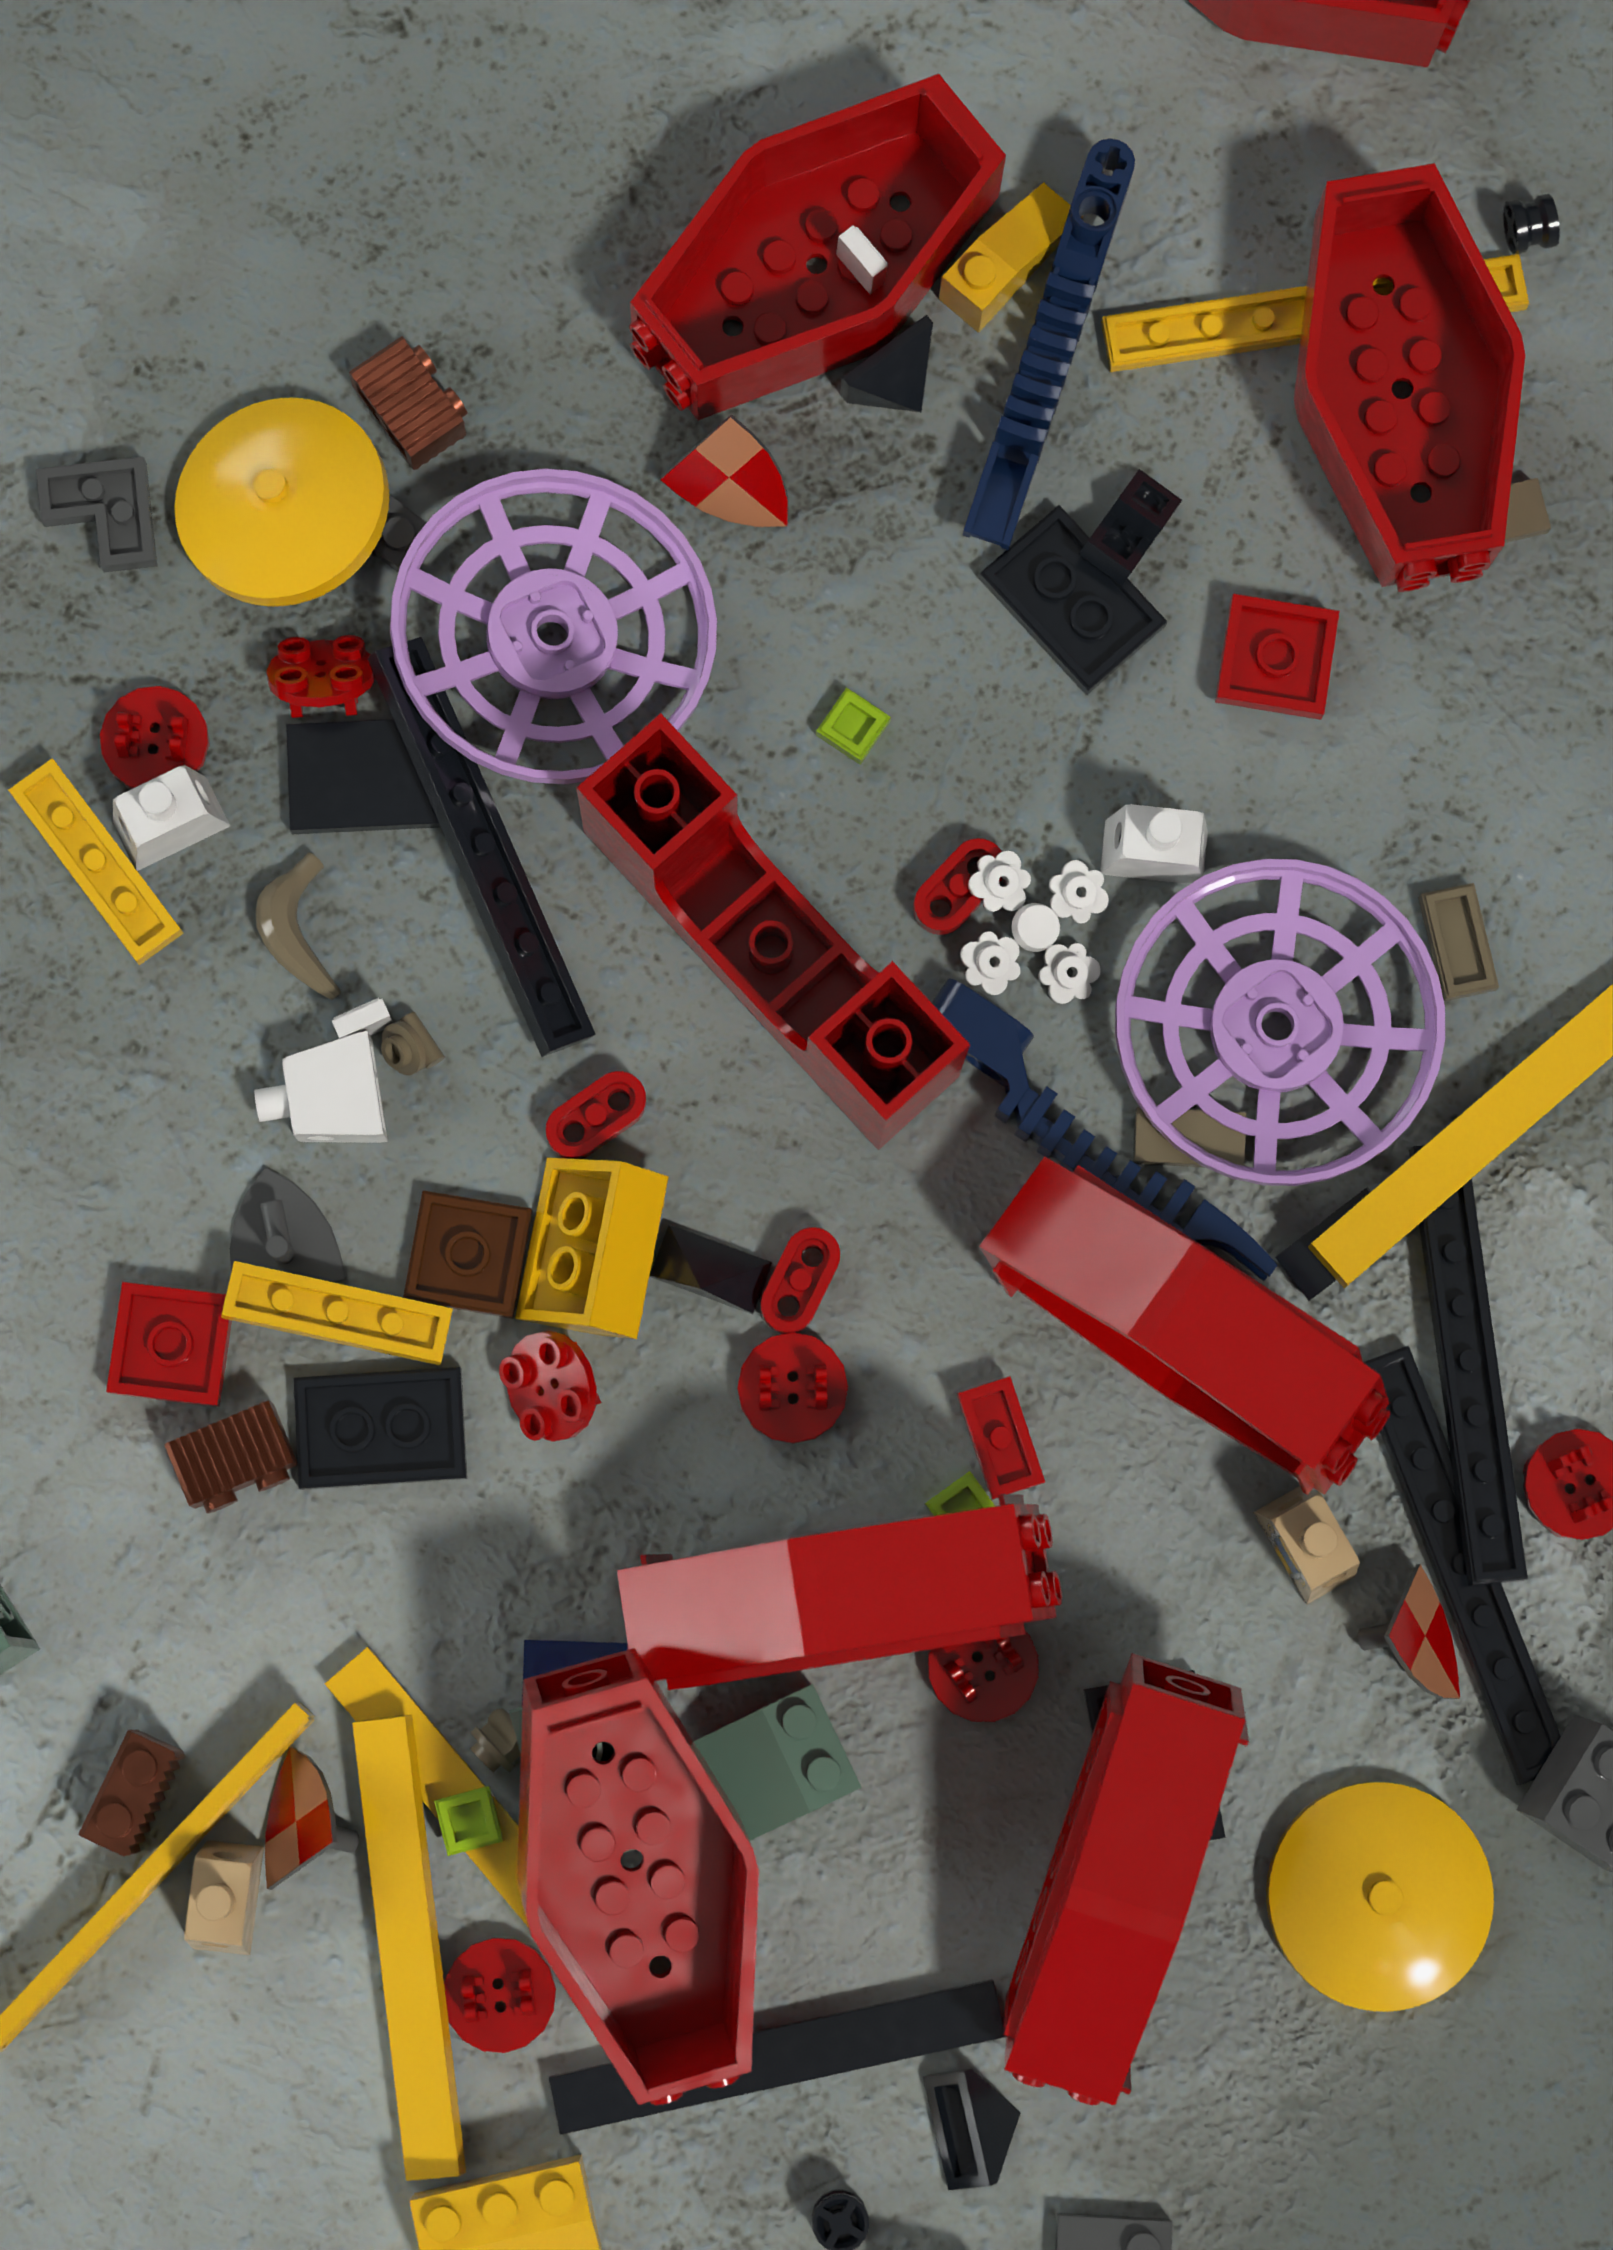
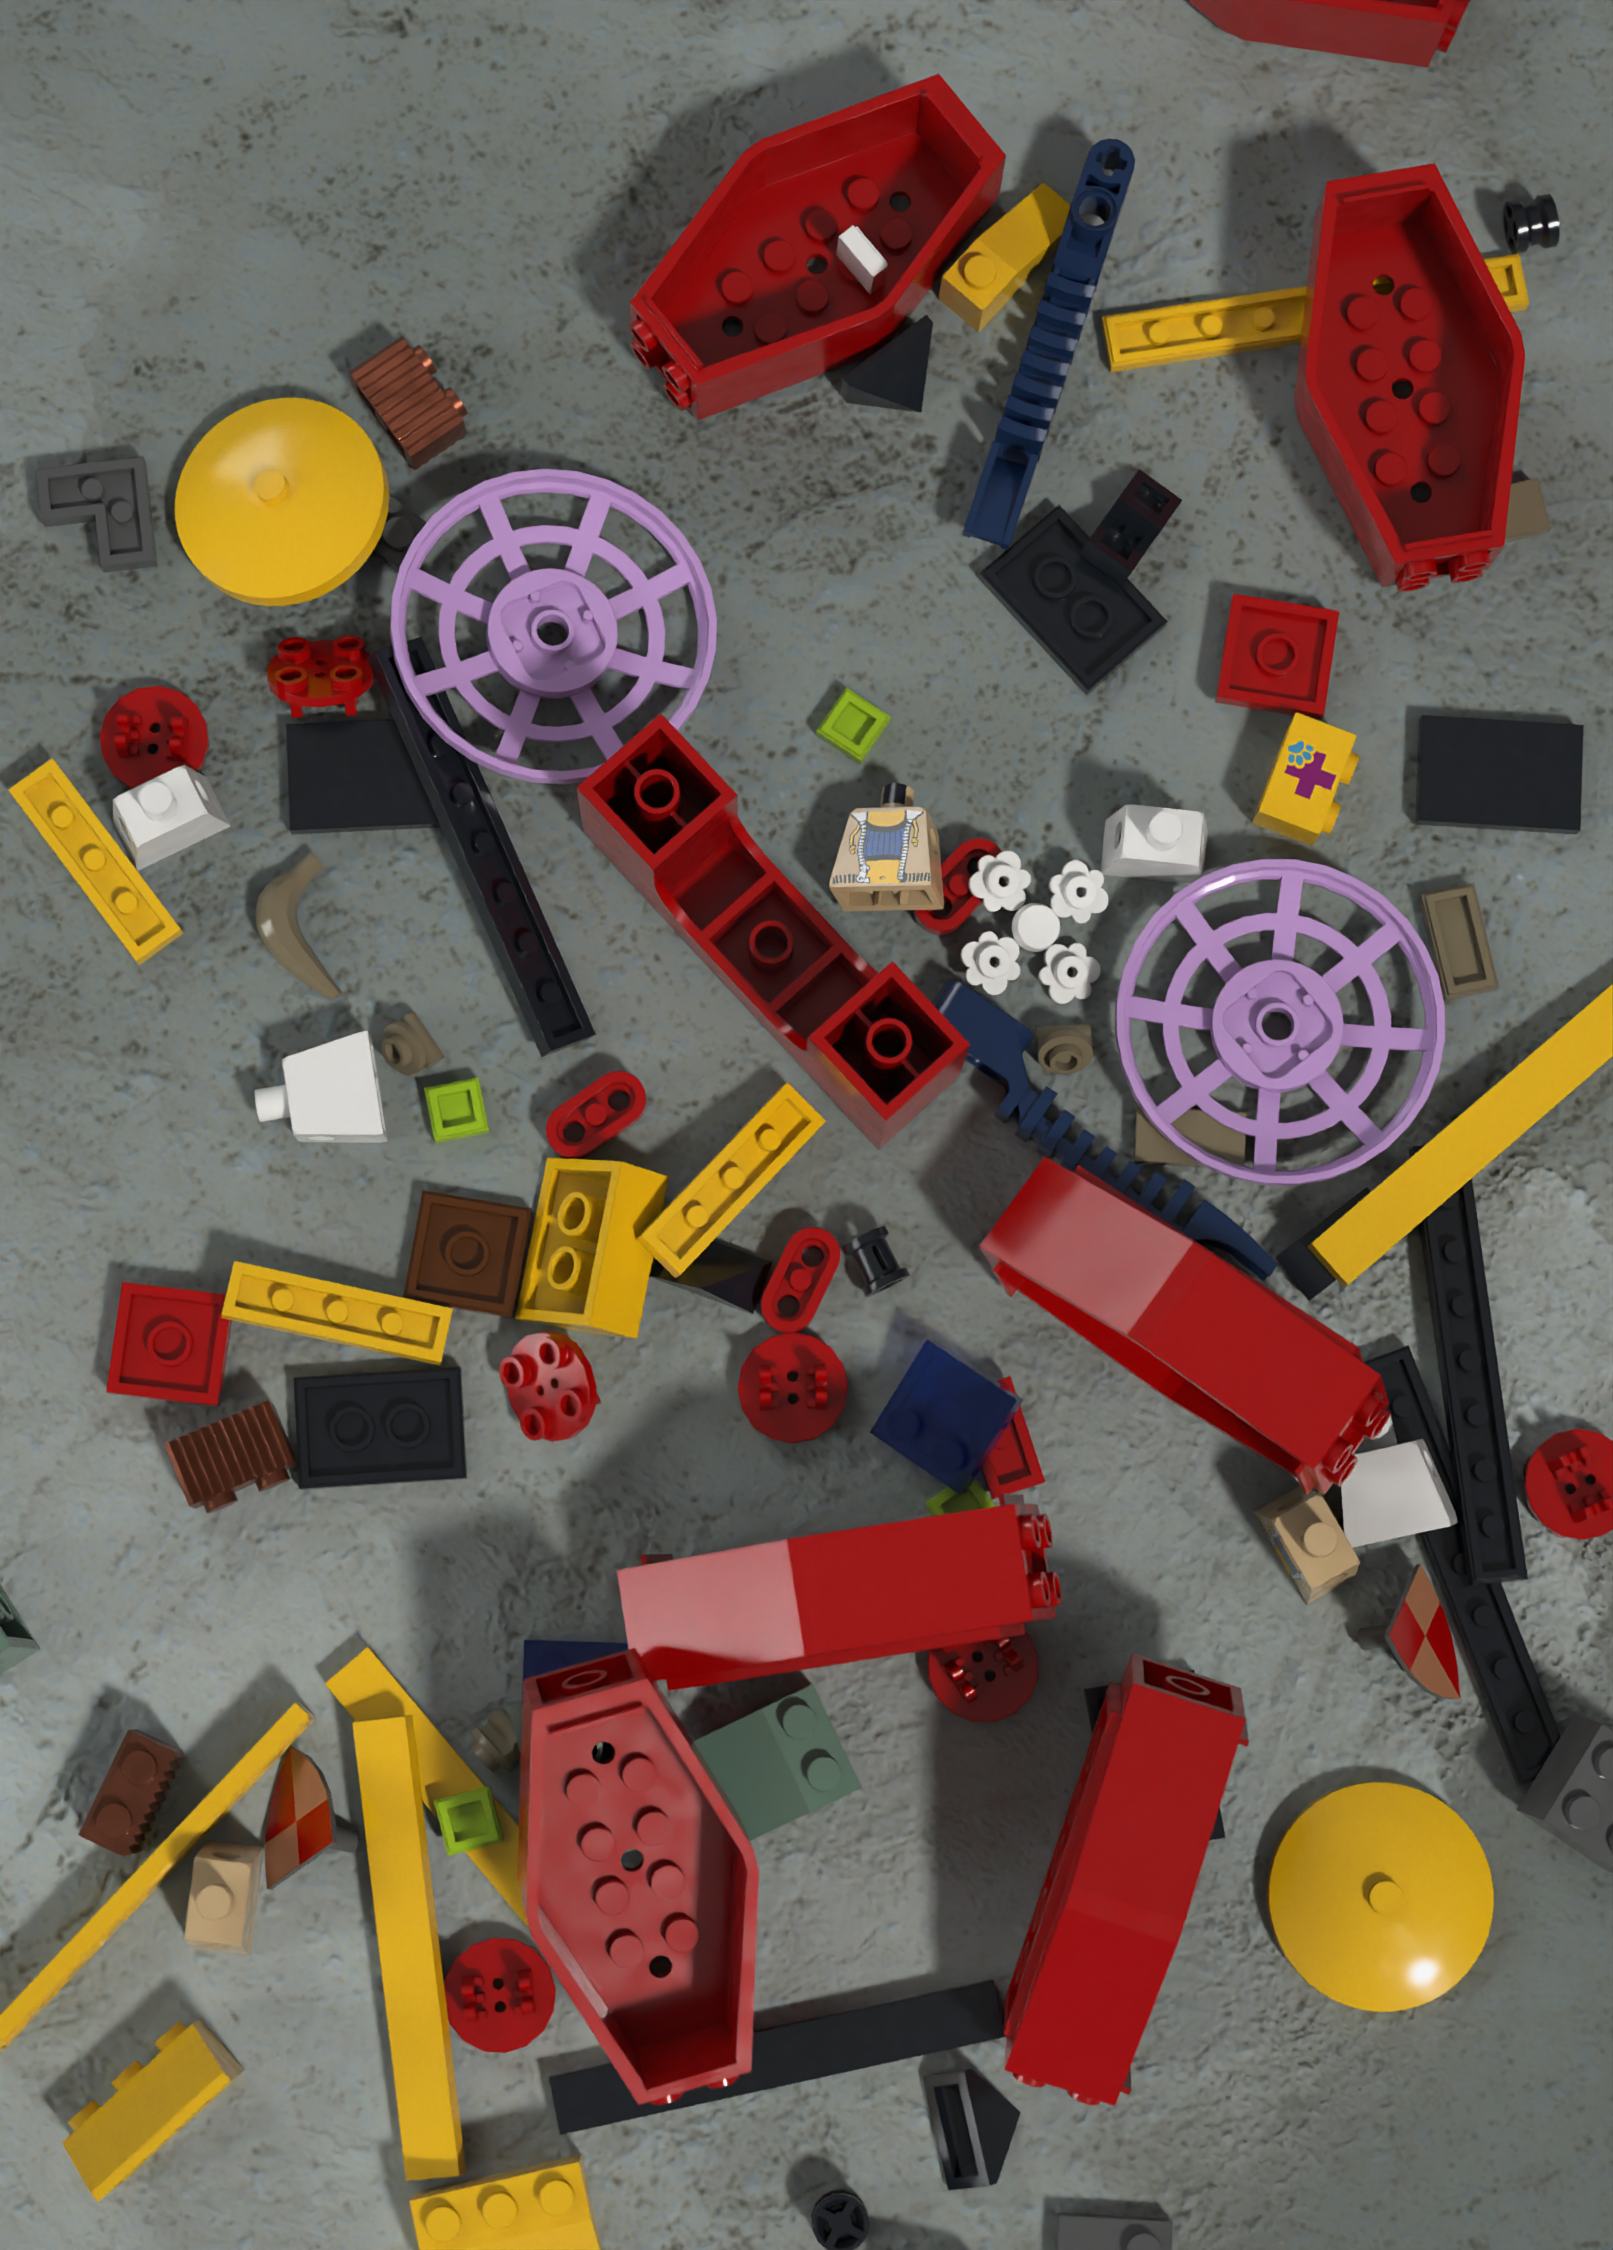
dark grey shield [229,1167,346,1282] -> none
white tile [332,998,393,1039] -> none
shield [660,414,788,527] -> none
none -> yellow slope [62,2019,245,2202]
none -> lime tile [424,1077,490,1144]
none -> yellow plate [636,1082,826,1278]
none -> torso [829,783,944,912]
none -> black bush [841,1226,910,1297]
none -> clear blue plate [870,1339,1023,1494]
none -> dark tan plate [1035,1024,1093,1075]
none -> yellow brick [1252,712,1360,846]
none -> white torso [1341,1414,1458,1548]
none -> black tile [1415,715,1584,835]

